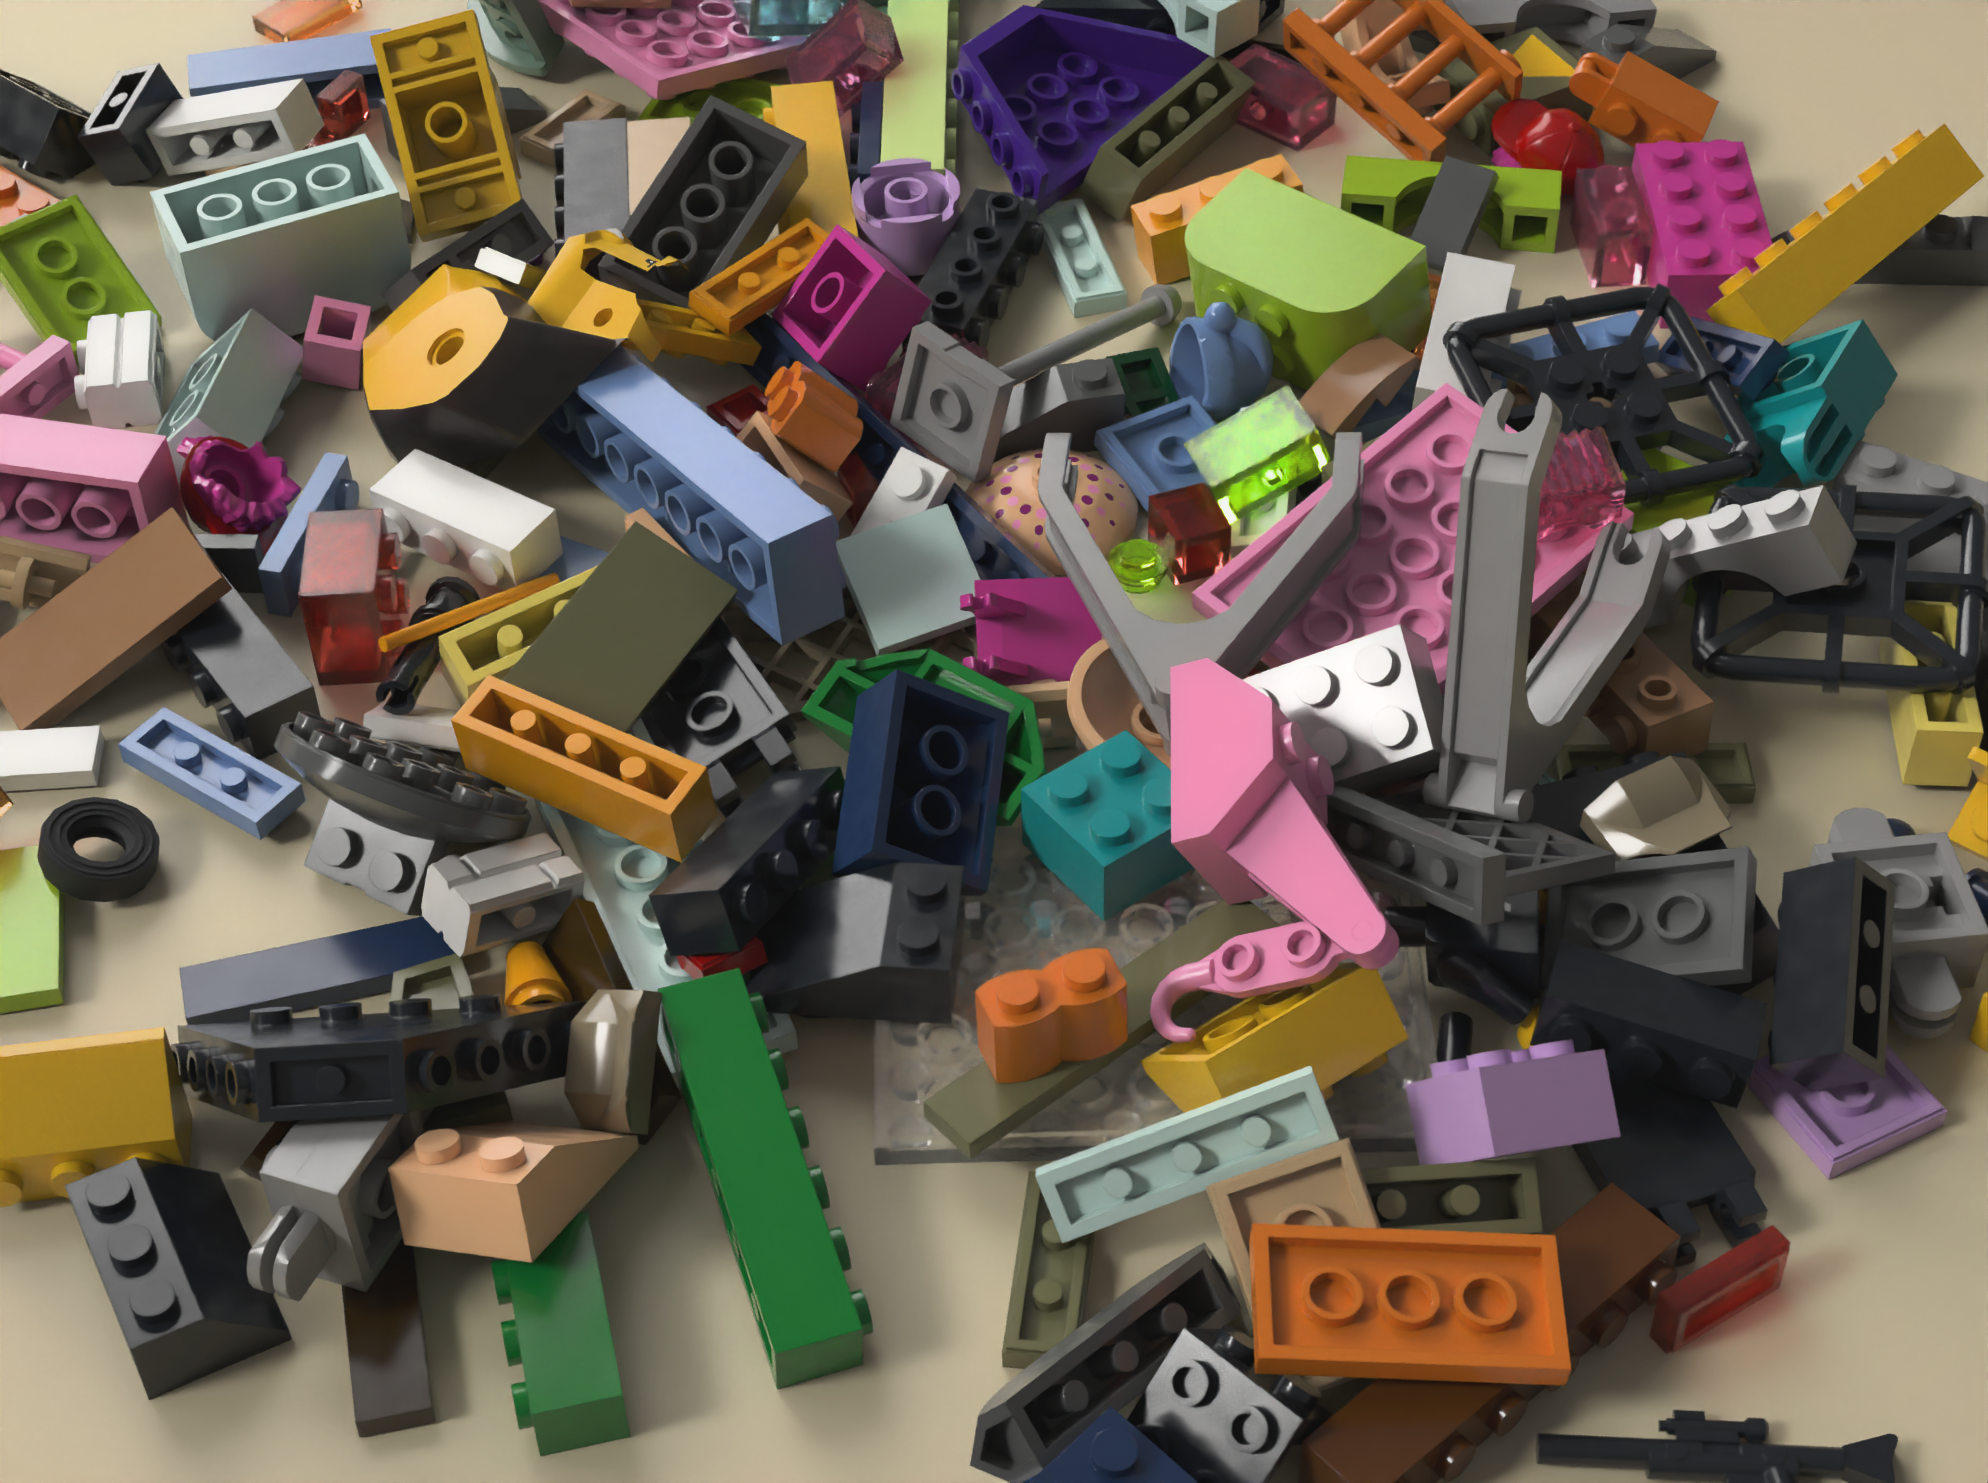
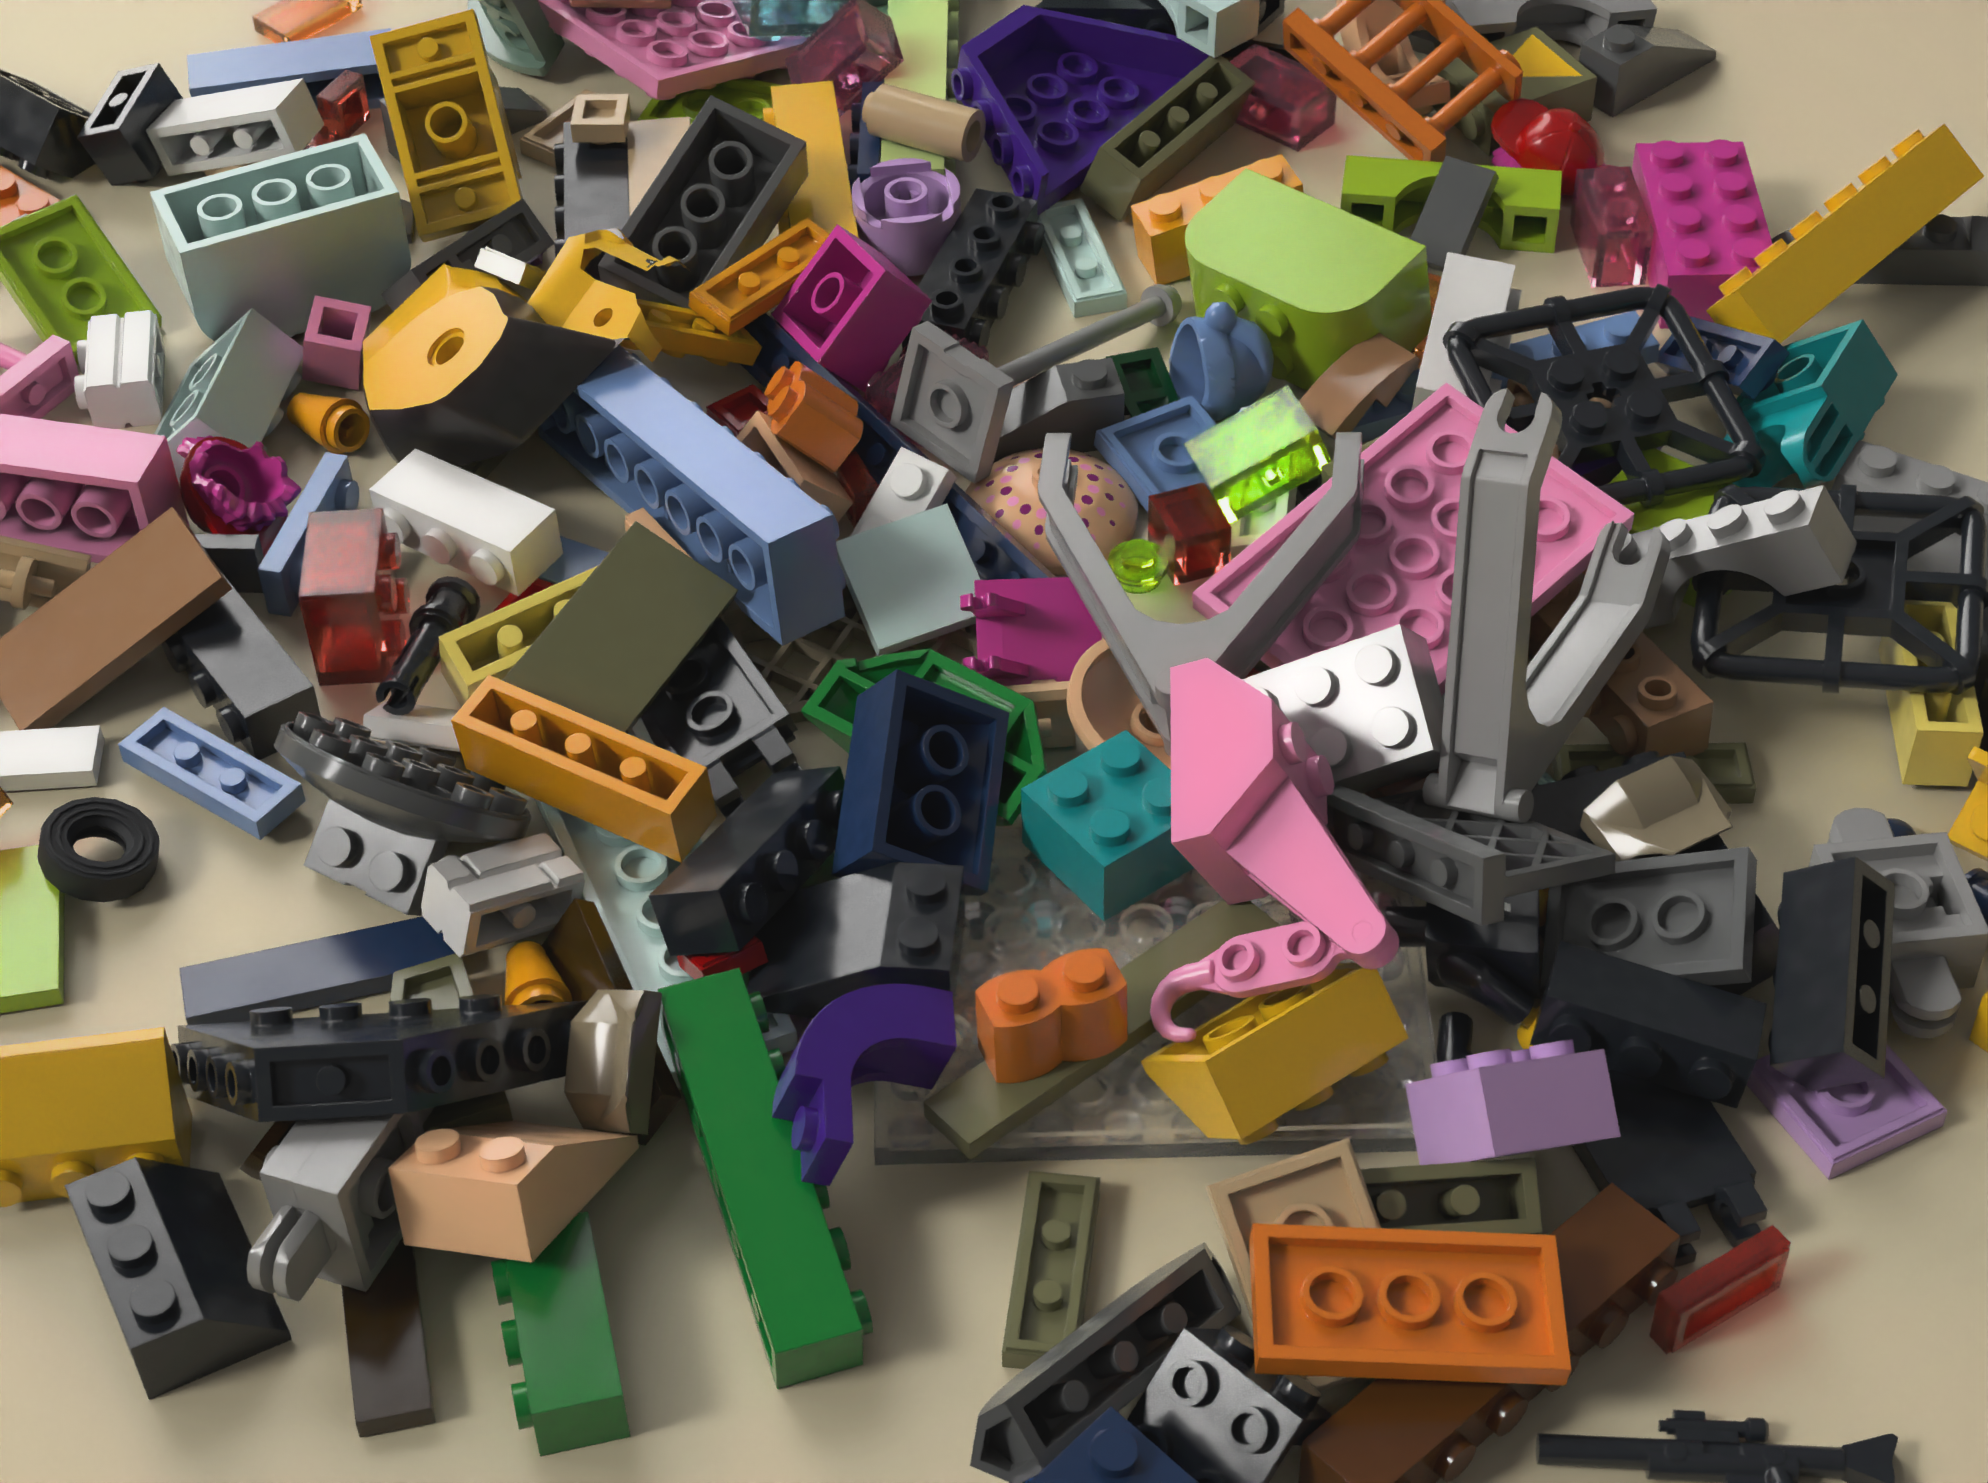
light orange axle [378,572,560,652] -> none
light aqua plate [1035,1066,1339,1243] -> none
clear pink brick [1537,426,1626,540] -> none
orange brick [1569,51,1719,148] -> none
none -> light orange cone [287,393,370,454]
none -> tan plate [570,94,631,145]
none -> dark purple arch [772,984,957,1186]
none -> tan brick [862,84,986,162]

